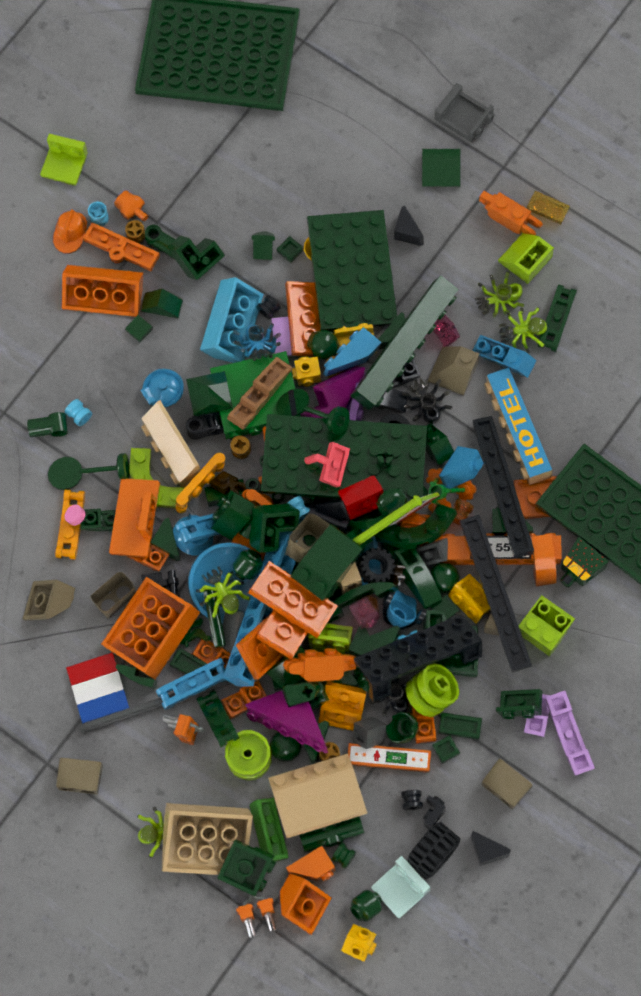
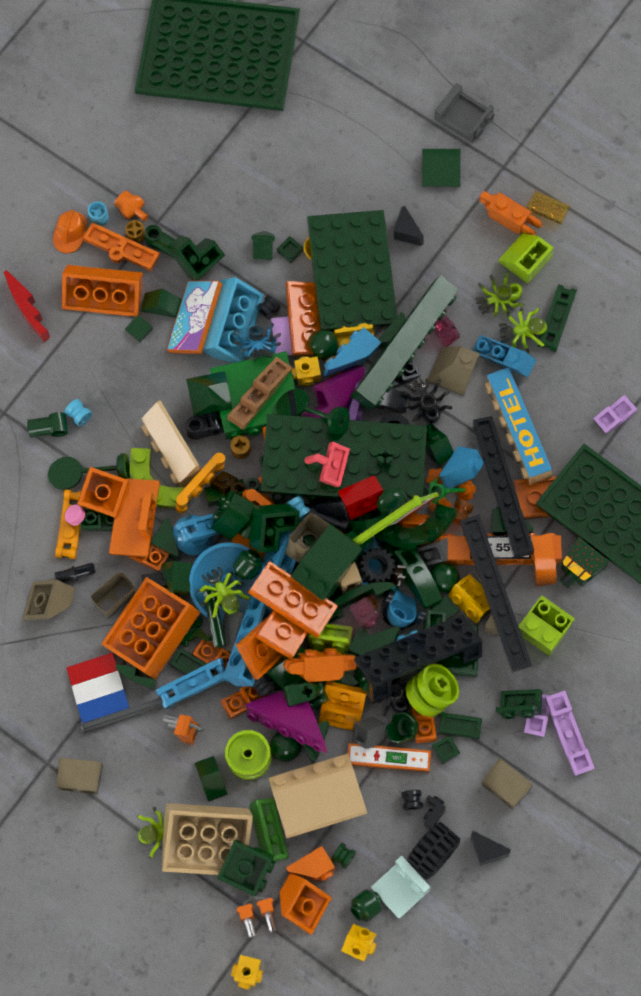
lime bracket [40,133,88,185] -> none
dark azure piece [140,369,184,407] -> none
dark green plate [196,690,240,748] -> none
dark green piece [299,816,364,853] -> none
pearl gold wheel [319,742,340,761] -> none
none -> red slope [4,270,50,343]
none -> black axle [55,563,96,583]
none -> orange slope [77,467,128,518]
none -> dark green slope [161,561,192,595]
none -> tile [167,281,222,354]
none -> dark green slope [195,756,228,802]
none -> yellow brick [231,955,263,990]
none -> black wheel [250,673,275,697]
none -> lavender slope [593,395,638,434]

